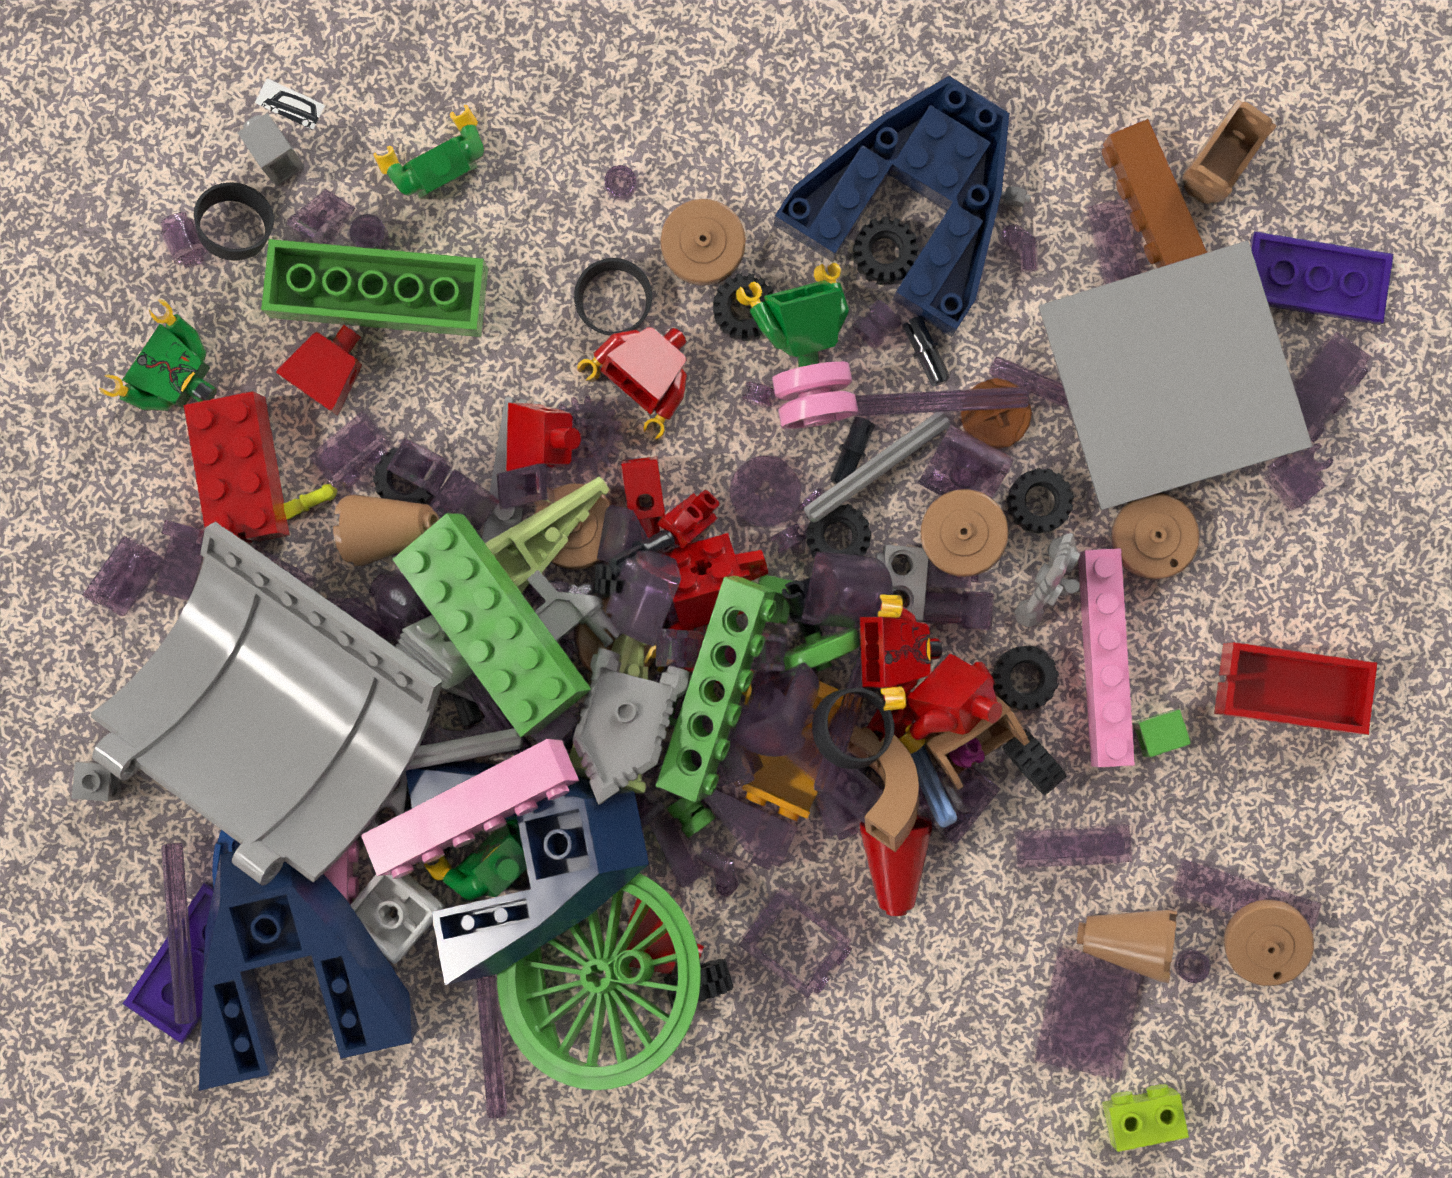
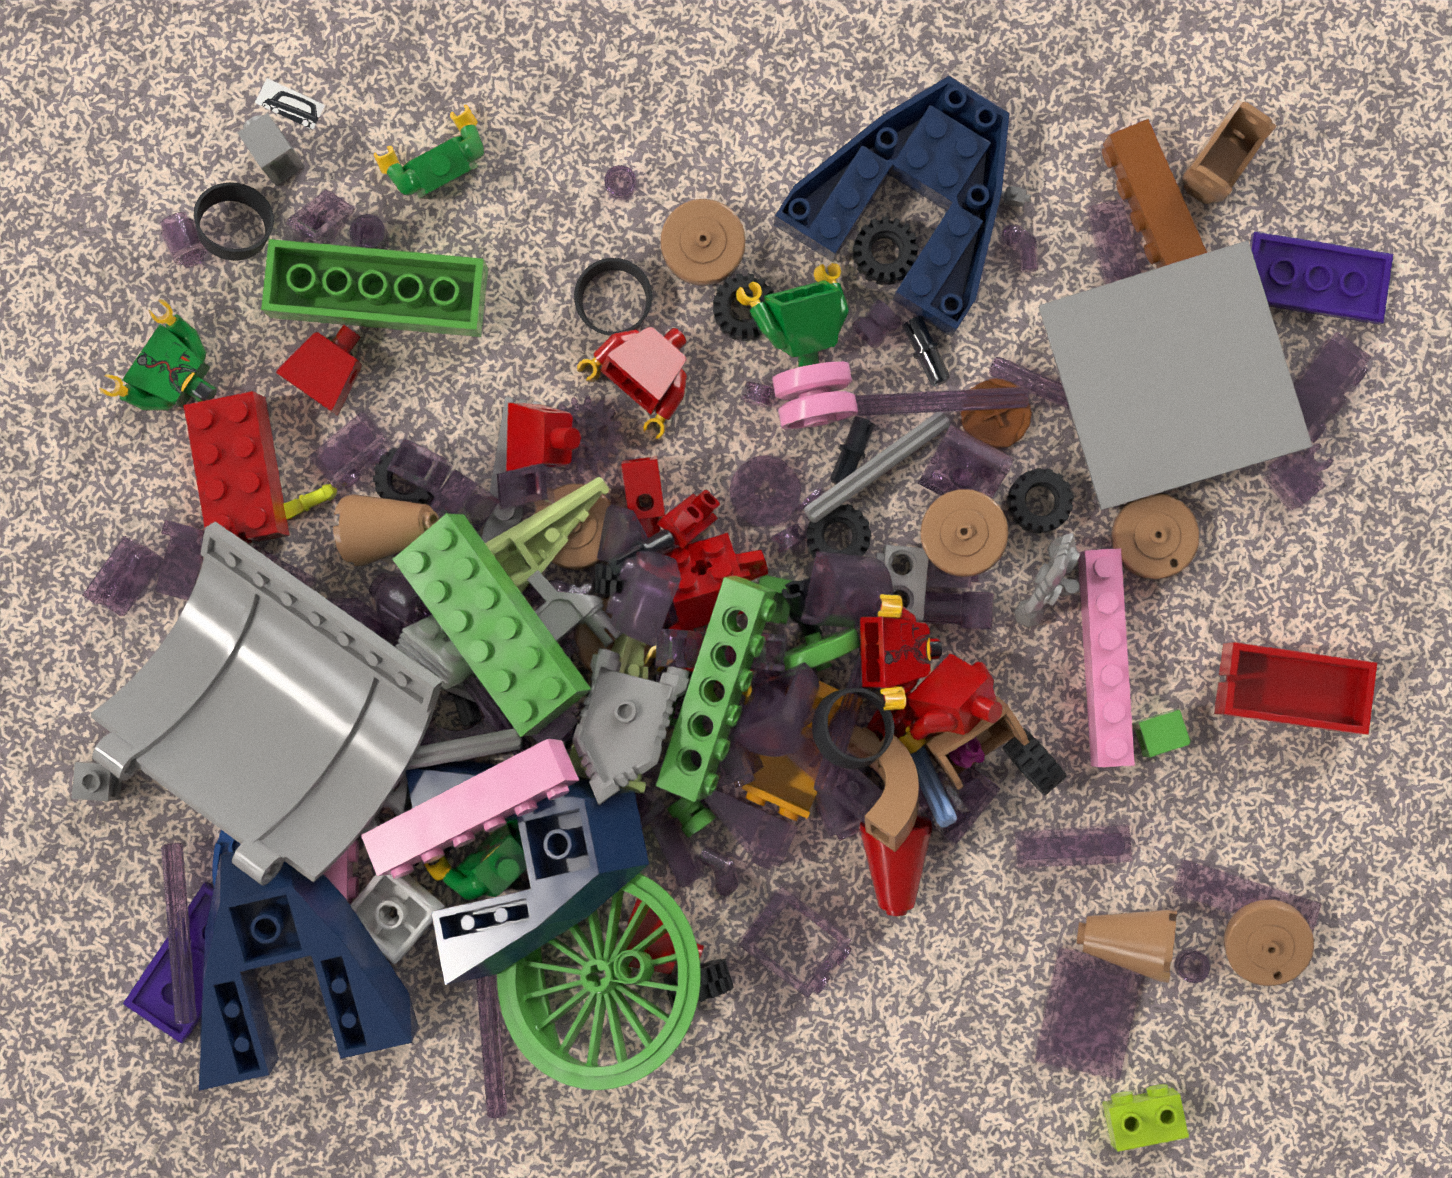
black tyre [992,646,1059,710] -> none

